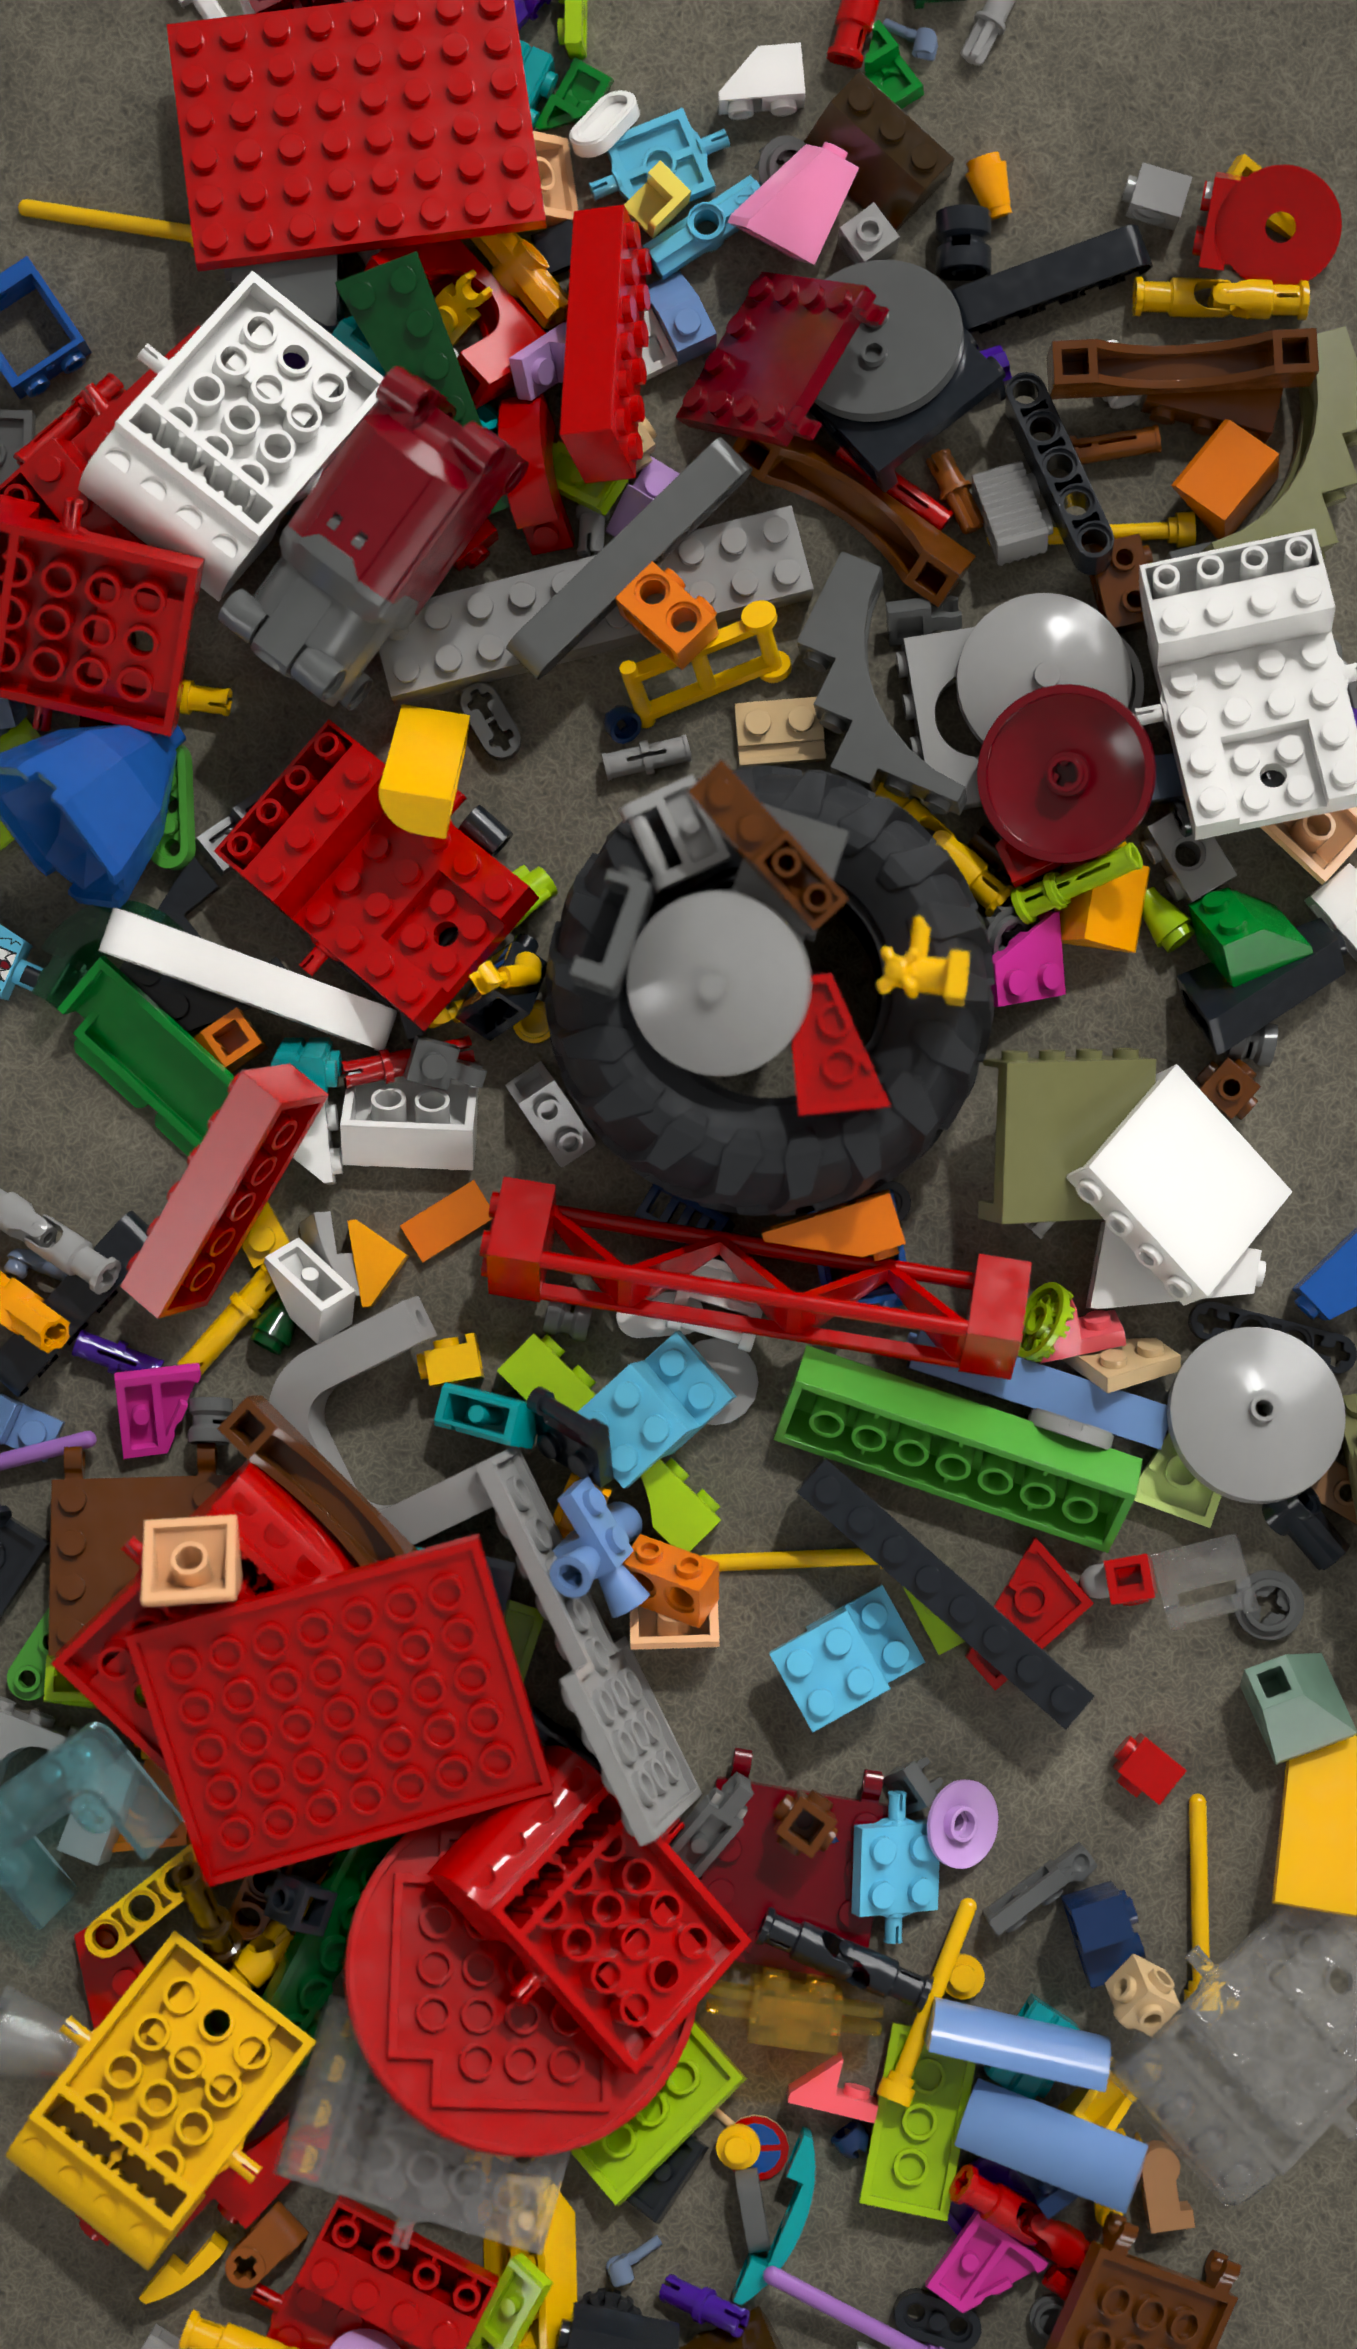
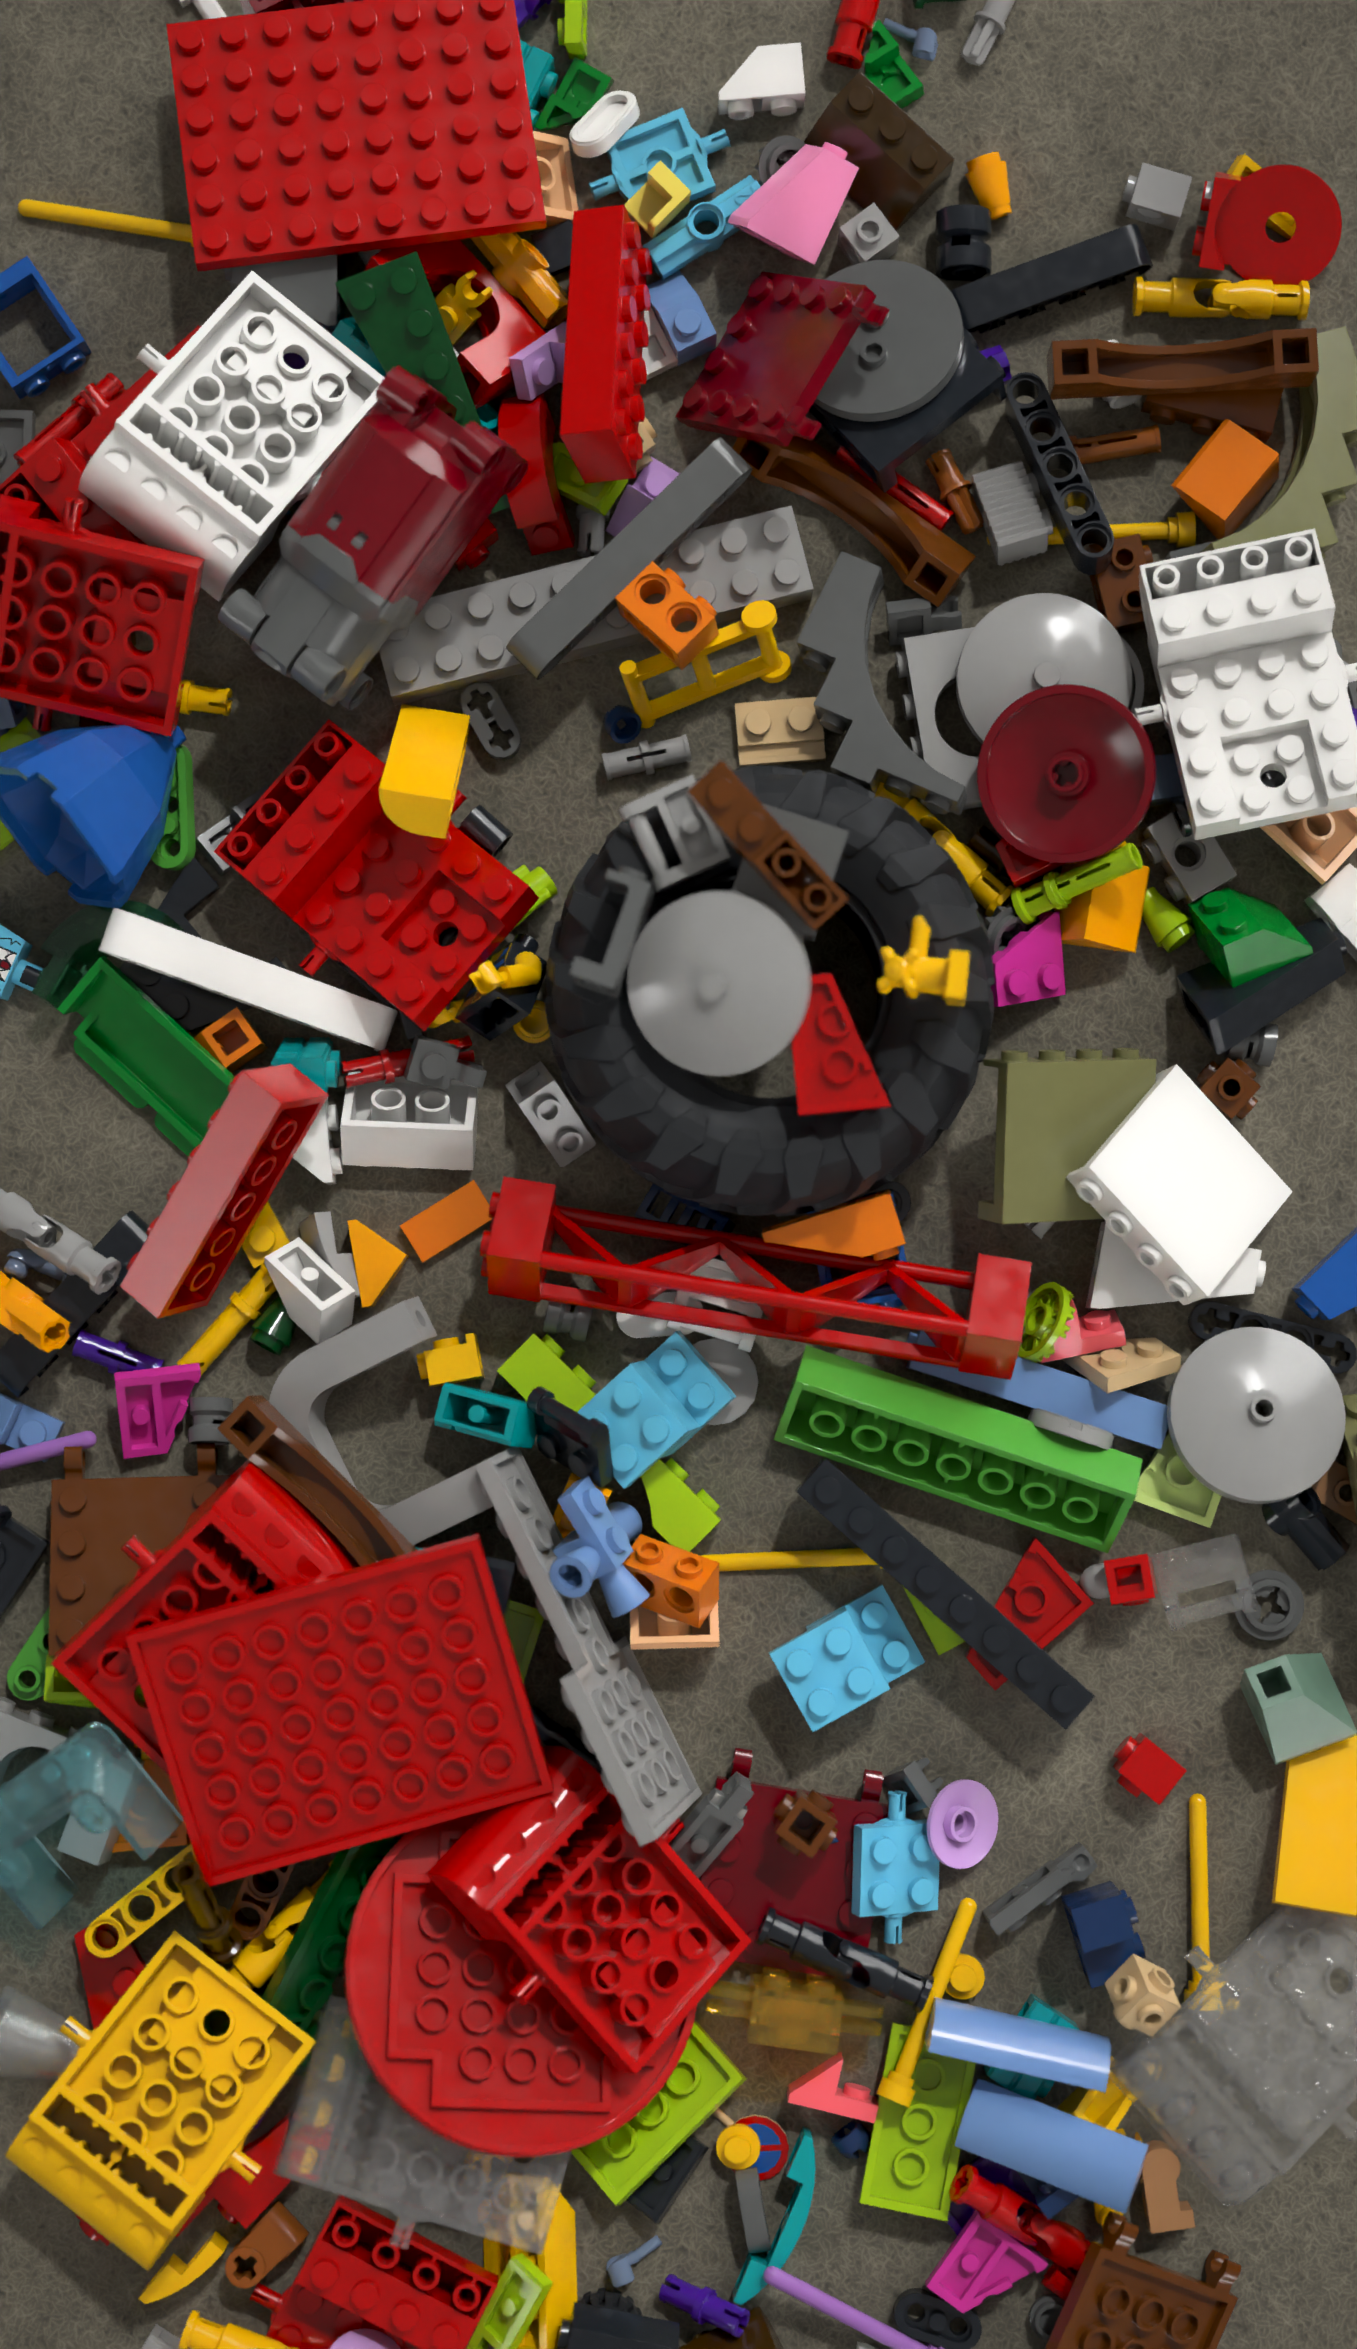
light nougat slope [142,1515,242,1606] -> none
black brick [263,1872,338,1937] -> none

